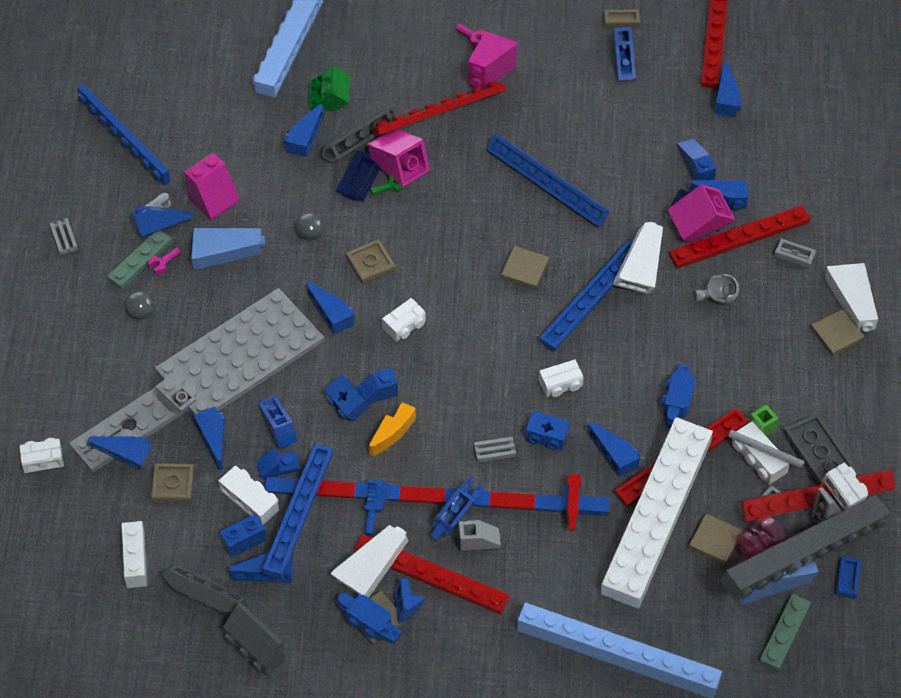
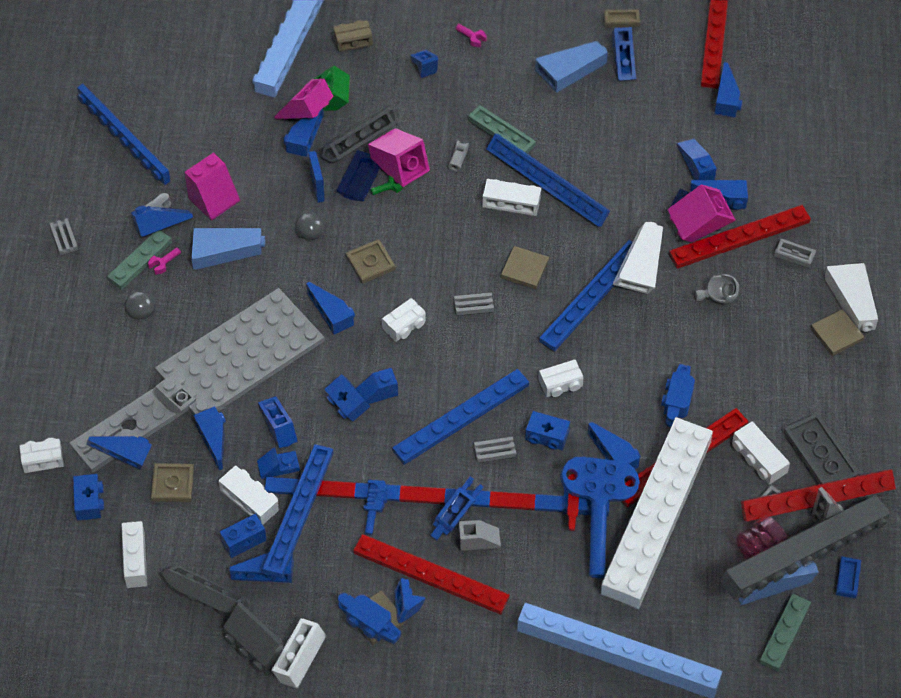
white slope [331,525,408,598] -> none
light orange slope [369,402,416,456] -> none
red plate [371,81,507,135] -> none
dark pink slope [468,31,518,88] -> none
dark tan tile [689,514,743,565] -> none
light grey bar [728,430,805,469] -> none
bright green brick [749,404,779,436] -> none
white brick [822,463,868,511] -> none
none -> blue brick [73,474,104,521]
none -> white brick [272,618,326,688]
none -> dark pink slope [274,79,334,119]
none -> blue tile [309,151,325,203]
none -> dark tan brick [333,20,373,52]
none -> blue plate [392,369,529,465]
none -> blue slope [410,50,438,78]
none -> light grey bar [448,141,469,172]
none -> light grey tile [454,292,494,315]
none -> sand green plate [468,105,536,154]
none -> white brick [483,179,541,216]
none -> medium blue slope [535,41,608,93]
none -> blue piece [560,457,640,578]

